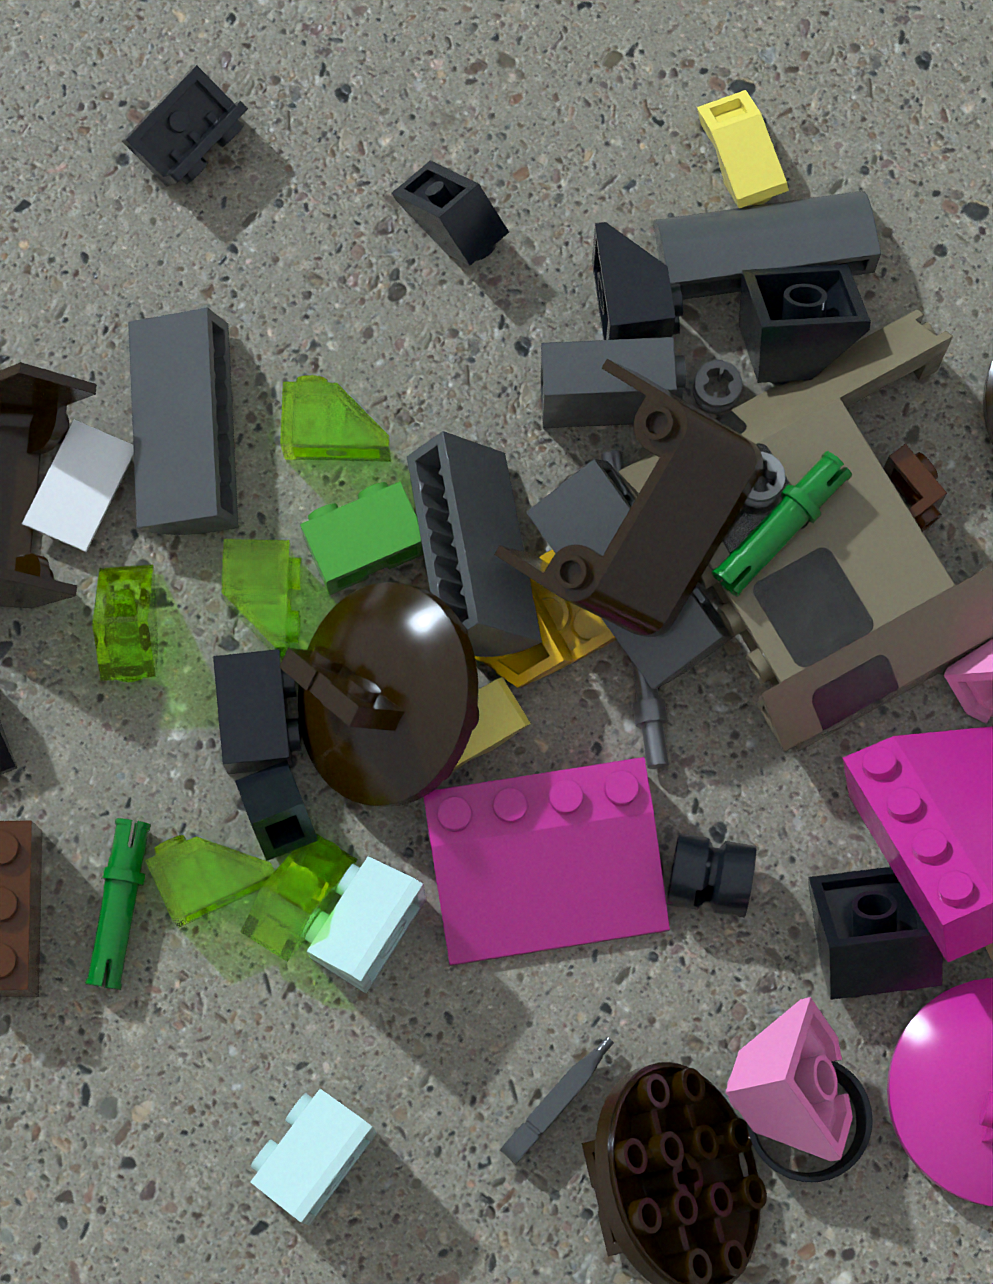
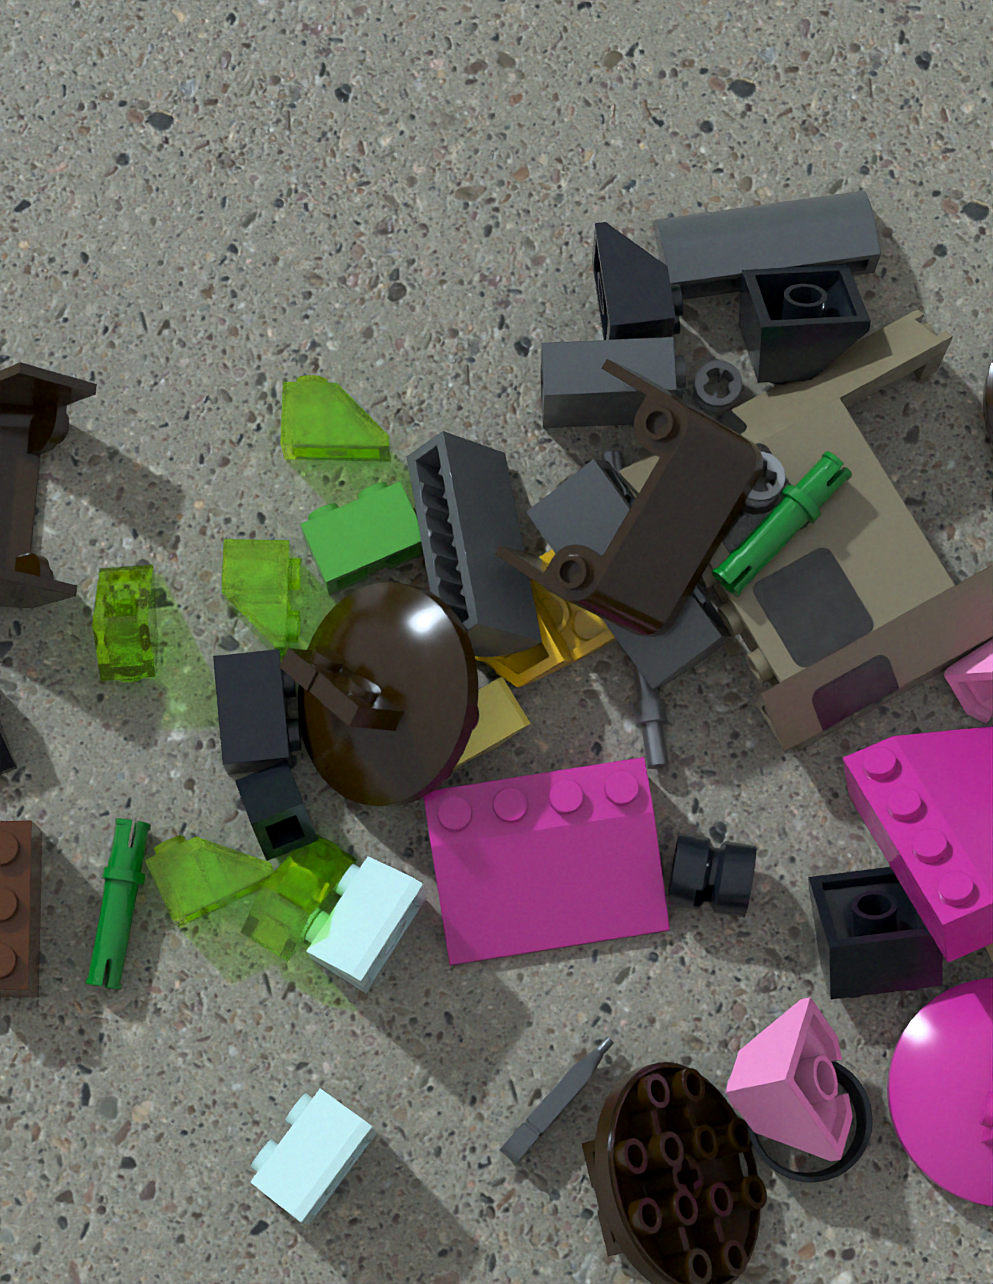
white piece [22,419,134,552] -> none
black bracket [122,65,248,187] -> none
dark grey brick [128,308,239,535] -> none
black slope [391,160,509,266] -> none
light yellow slope [697,90,789,209] -> none
reddish brown bracket [883,443,947,532] -> none

